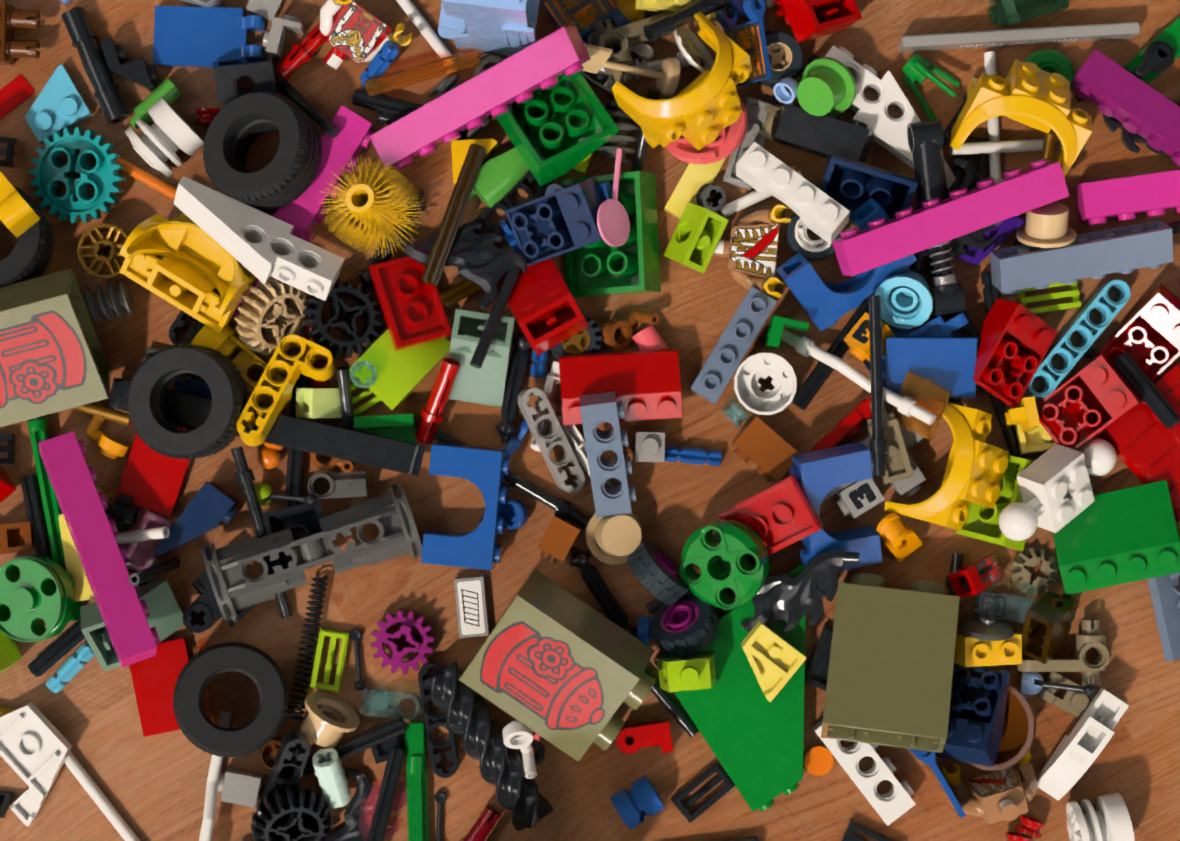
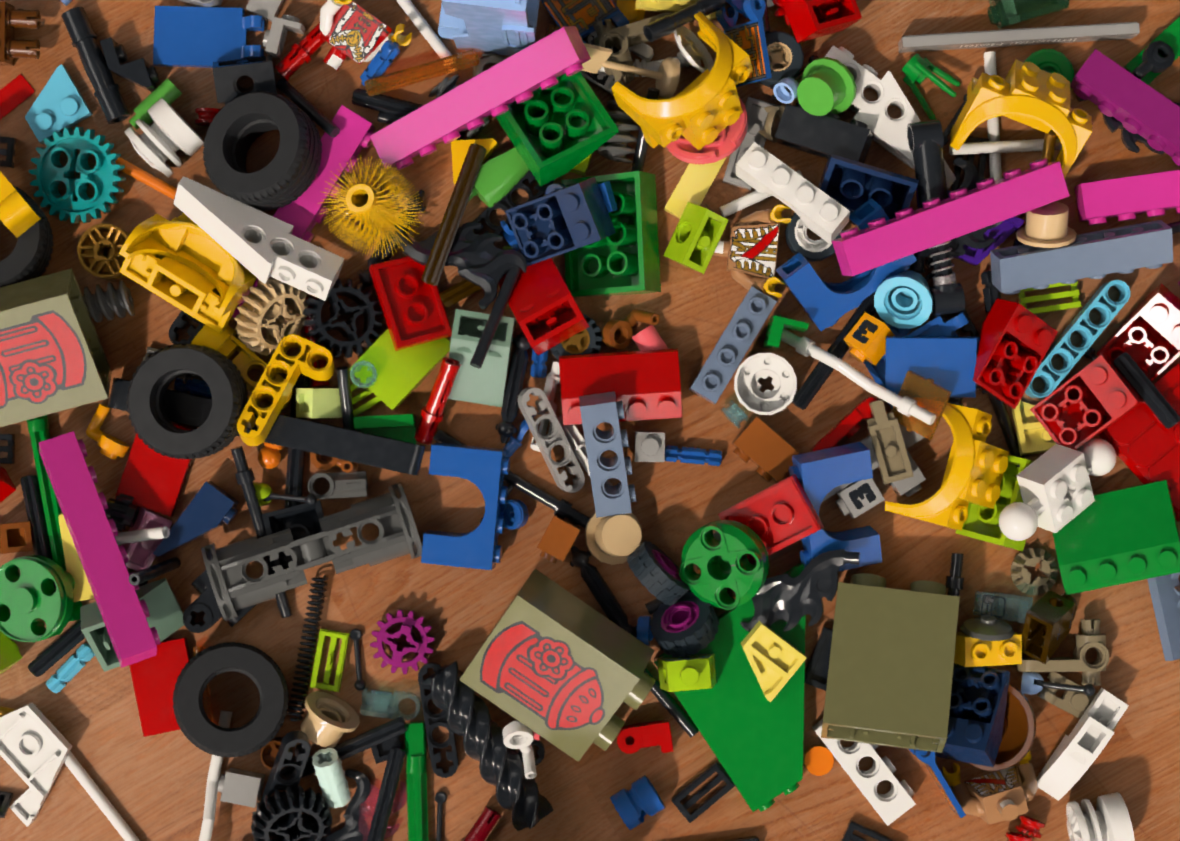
pearl gold bar [71,403,132,427] -> none
tile [454,576,489,638] -> none
bright pink piece [597,148,630,247] -> none
black bush [696,183,726,212] -> none
black bar [869,296,888,476] -> none
light orange piece [877,513,923,563] -> none
red leg [947,553,1005,599] -> none
yellow tile [1004,396,1040,433] -> none

